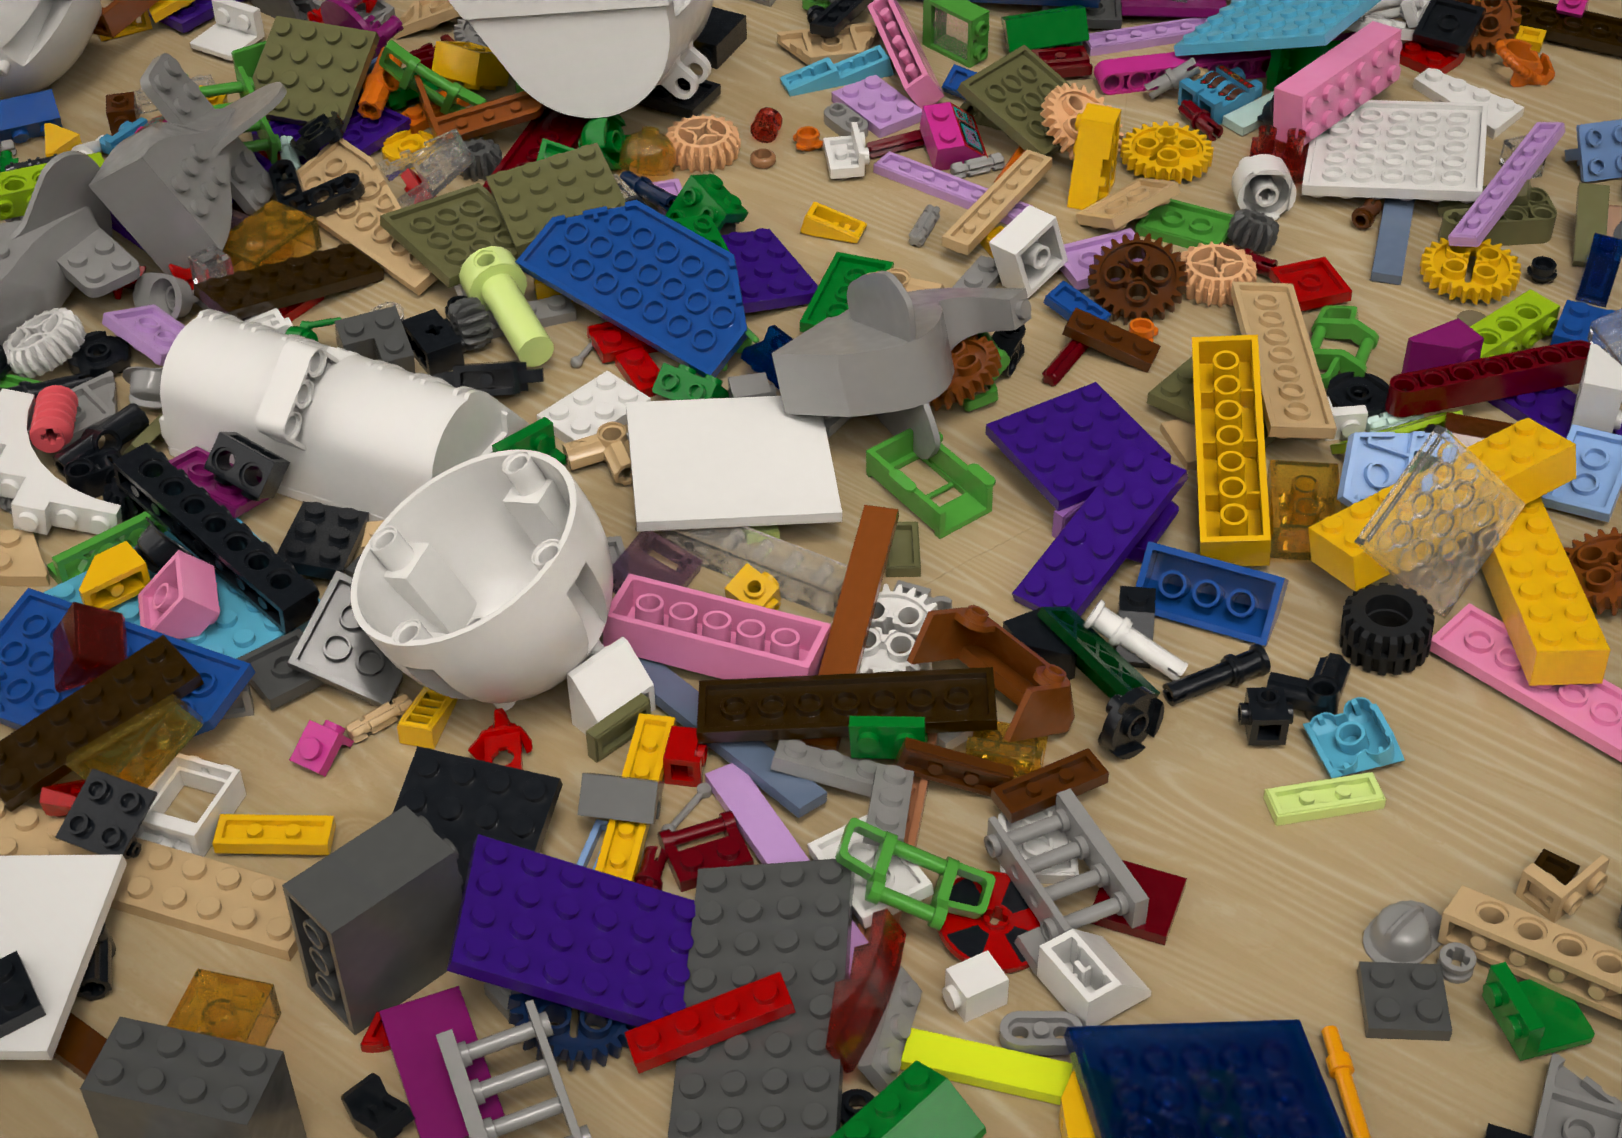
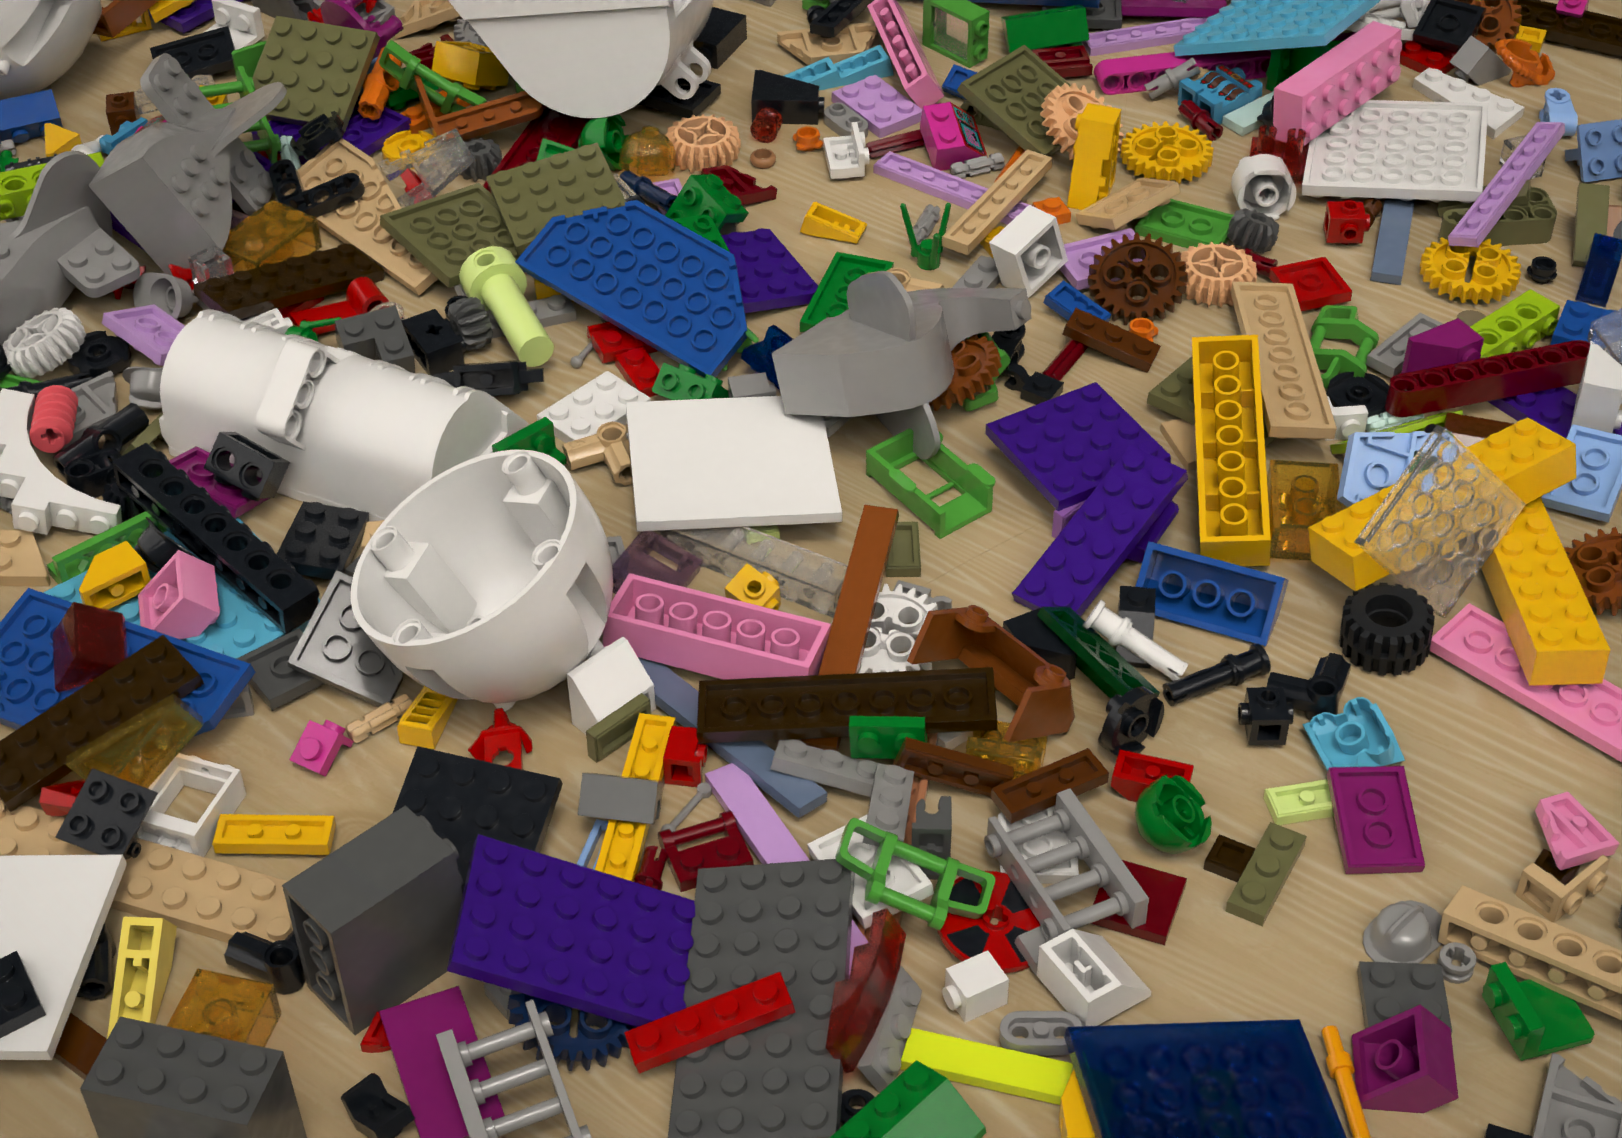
none -> light yellow slope [107,917,177,1039]
none -> black plate [150,26,235,80]
none -> black piece [224,931,306,994]
none -> red door [289,277,390,334]
none -> dark red wing [701,165,777,205]
none -> black slope [751,70,825,125]
none -> green plant [900,203,951,270]
none -> dark grey hinge [911,796,952,880]
none -> black plate [1005,363,1064,405]
none -> orange plate [1032,197,1071,225]
none -> red slope [1111,749,1194,802]
none -> green cylinder [1135,775,1212,854]
none -> dark brown tile [1204,834,1255,883]
none -> olive plate [1225,822,1307,927]
none -> red brick [1323,200,1370,245]
none -> magenta tile [1326,766,1425,874]
none -> magenta slope [1352,1004,1459,1113]
none -> light grey plate [1366,313,1443,378]
none -> light grey slope [1449,36,1512,85]
none -> bright pink wing [1535,792,1620,870]
none -> light blue piece [1539,88,1578,136]

